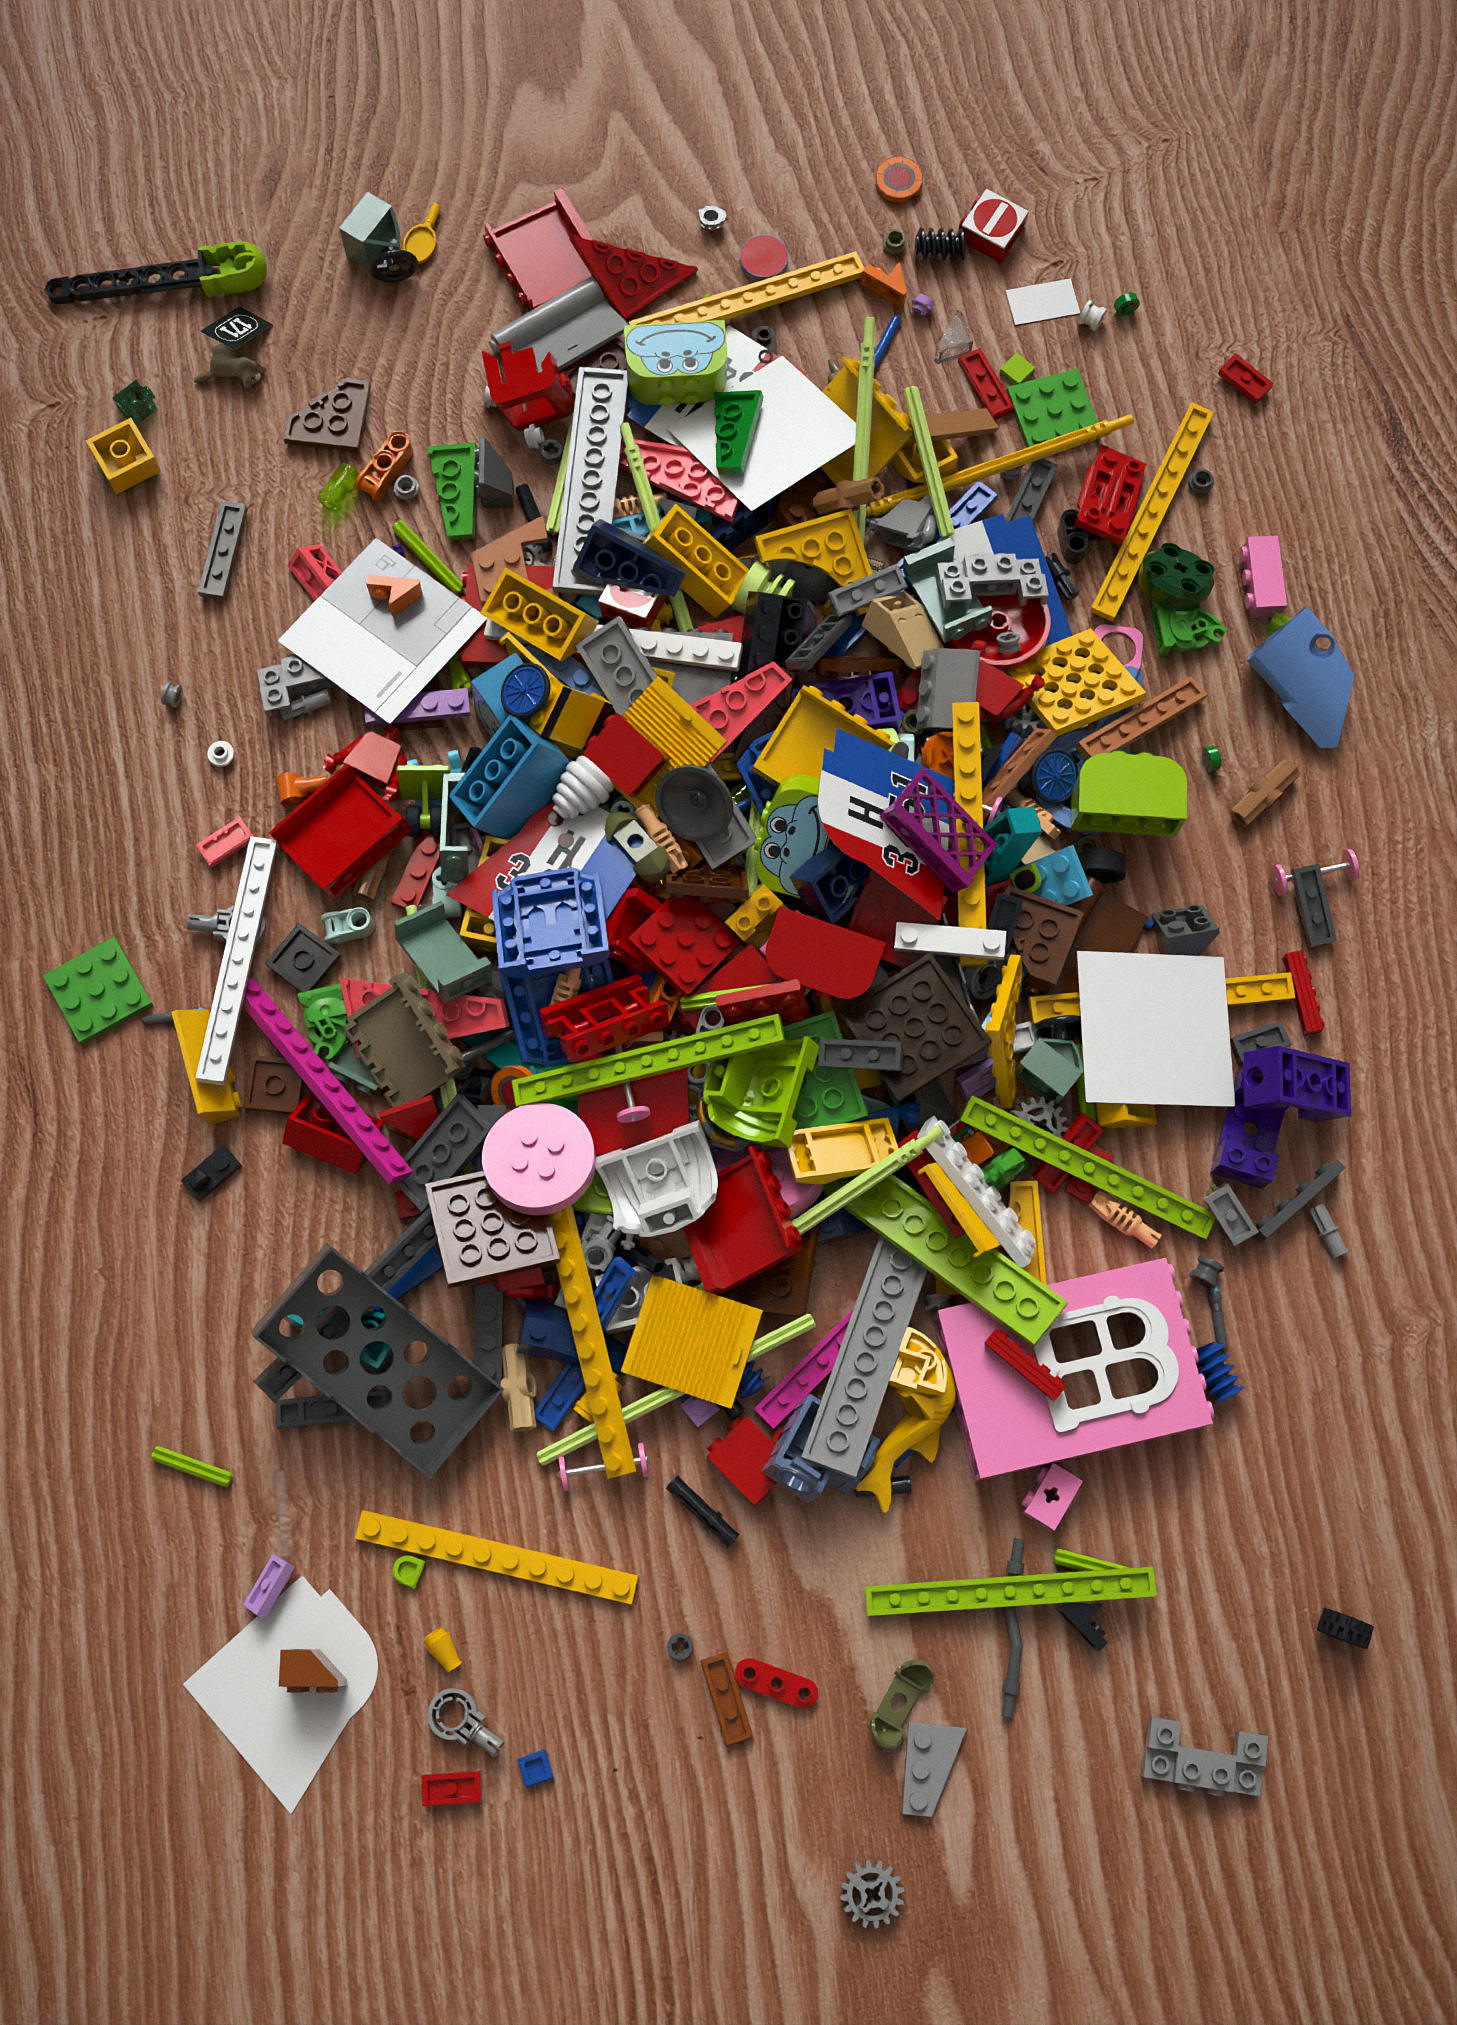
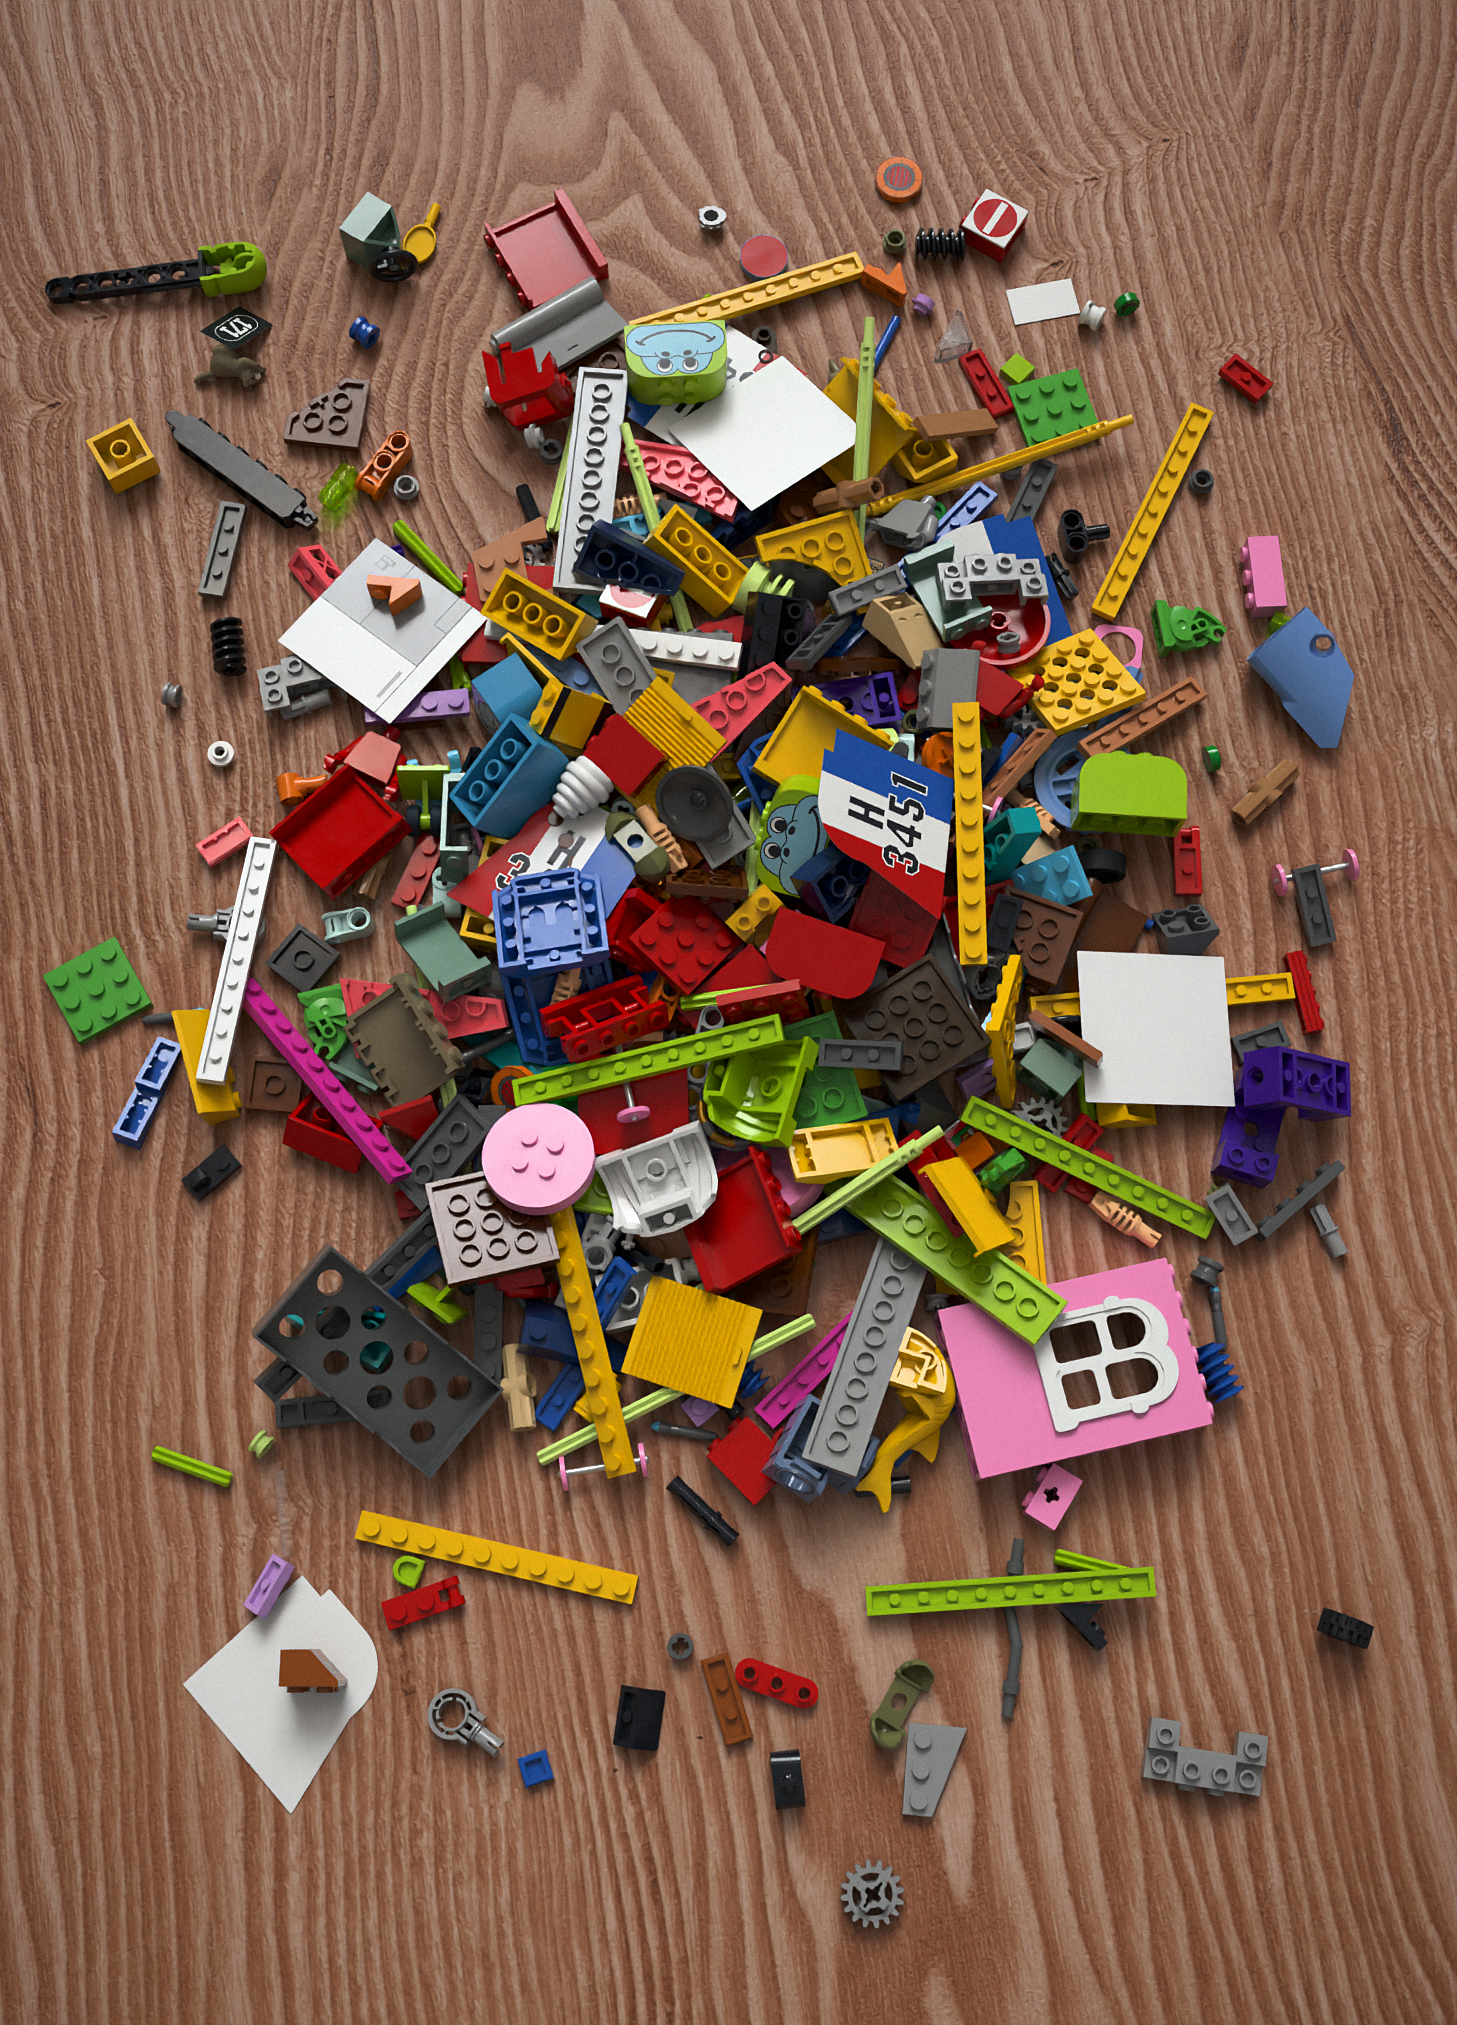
clear green brick [112,380,157,425] -> none
red plate [421,1770,482,1806] -> none
yellow cone [423,1626,462,1672] -> none
bright green wing [427,443,477,541] -> none
dark grey slope [474,437,514,508] -> none
blue wheel [501,663,550,719] -> none
red tile [569,235,699,320] -> none
green wing [714,390,764,475] -> none
magenta fence [880,768,997,893] -> none
white plate [894,922,1006,960] -> none
yellowish green axle [903,386,955,537] -> none
white plate [917,1116,1036,1268] -> none
red piece [984,1329,1066,1402] -> none
tile [1009,862,1042,893] -> none
blue wheel [1031,748,1079,804] -> none
red piece [1074,444,1146,545] -> none
dark green piece [1138,543,1215,612] -> none
none -> blue slope [112,1036,182,1150]
none -> hinge [165,410,319,531]
none -> black piece [210,617,247,676]
none -> yellowish green bush [248,1430,275,1459]
none -> blue wheel [349,316,380,349]
none -> red plate [381,1575,466,1631]
none -> lime plate [407,1264,477,1324]
none -> black panel [613,1685,666,1751]
none -> dark grey piece [651,1421,719,1442]
none -> black beam [770,1749,805,1810]
none -> dark orange tile [1028,1009,1103,1069]
none -> red plate [1170,826,1203,897]

